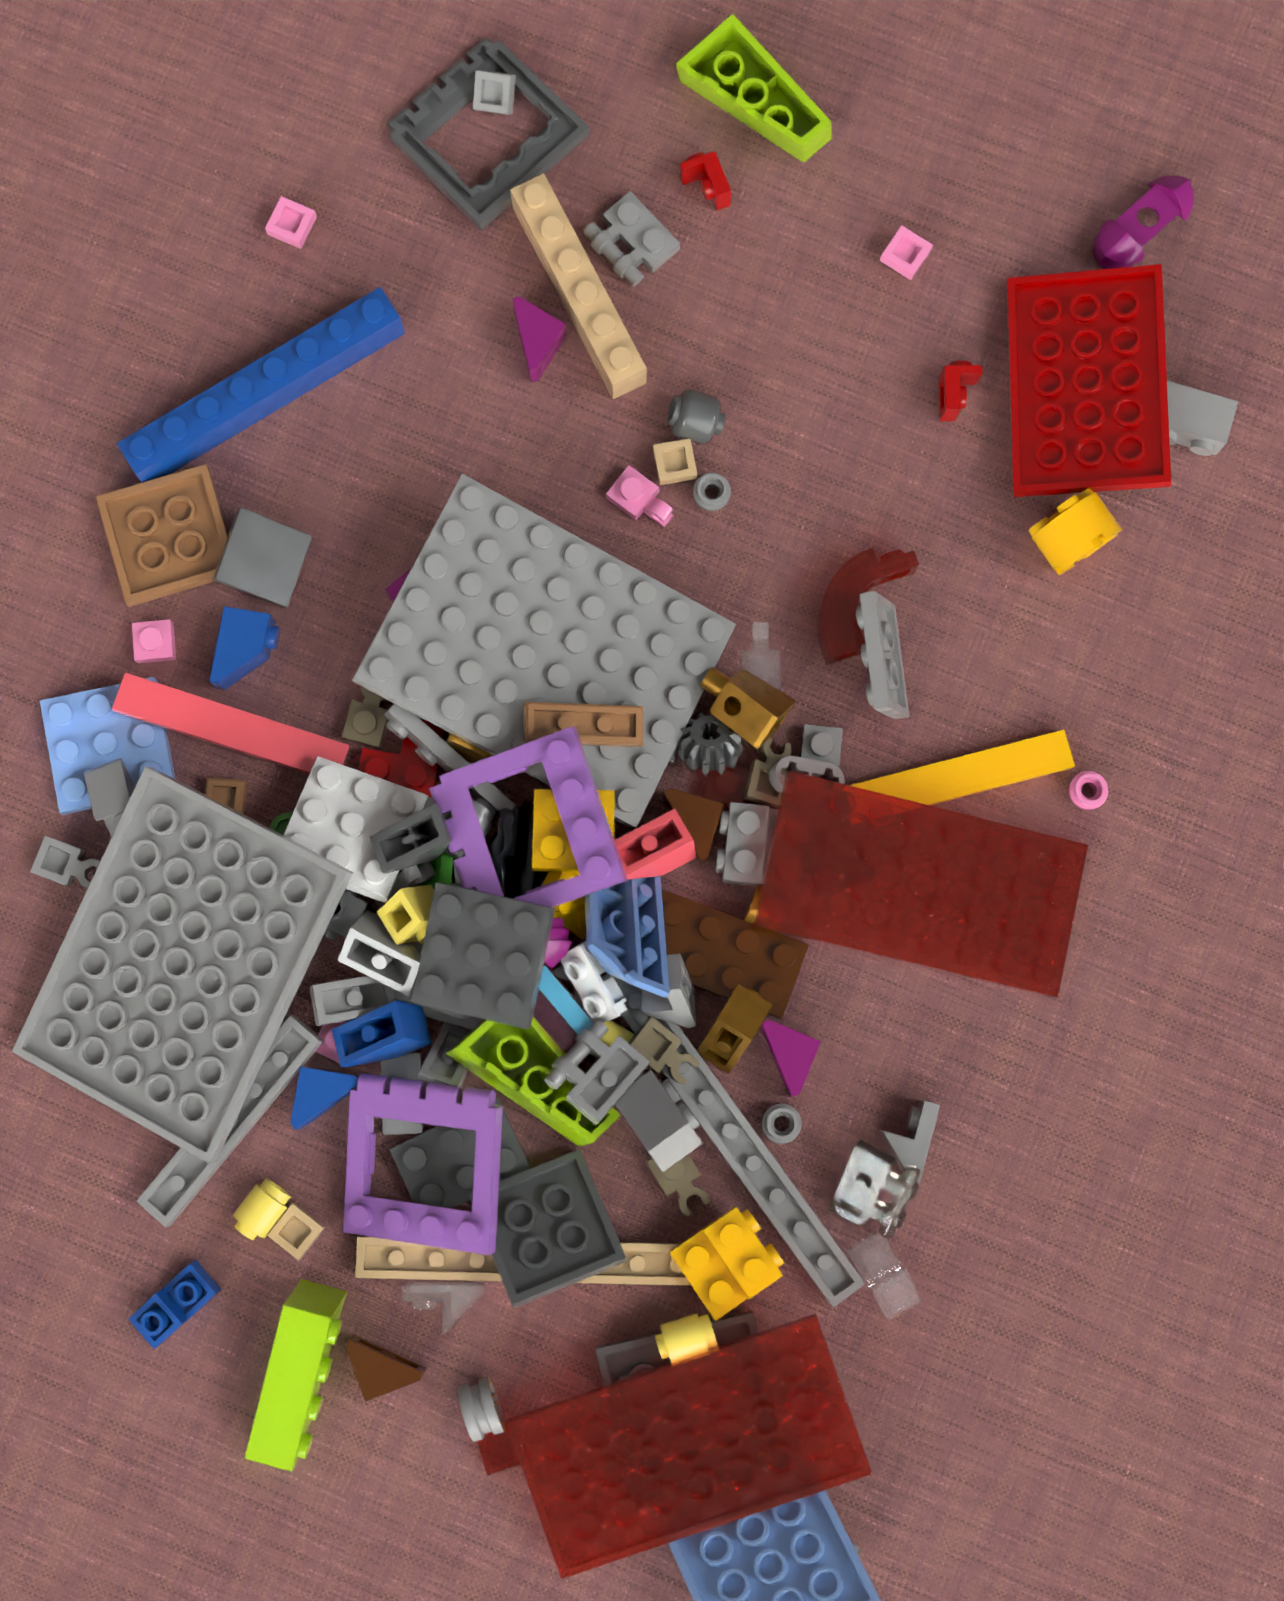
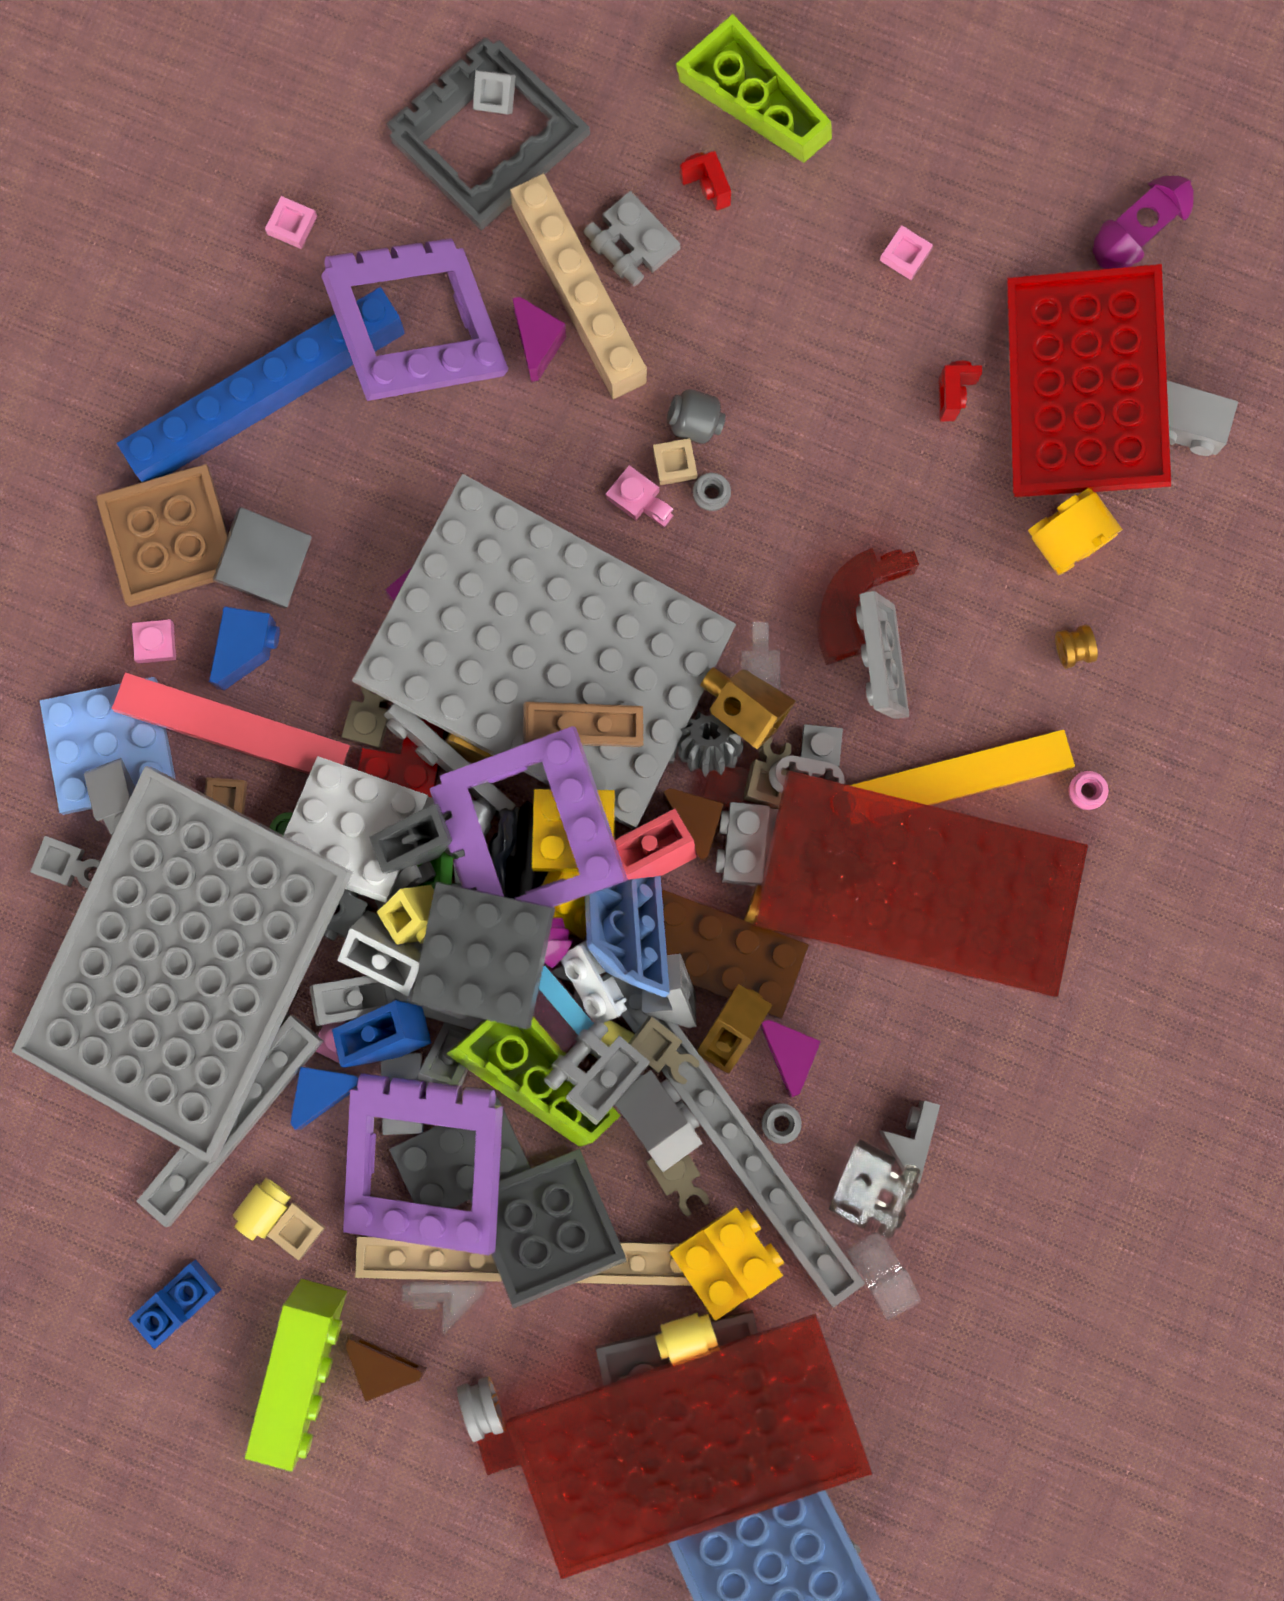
none -> medium lavender hinge [321,238,509,401]
none -> pearl gold wheel [1055,624,1098,669]

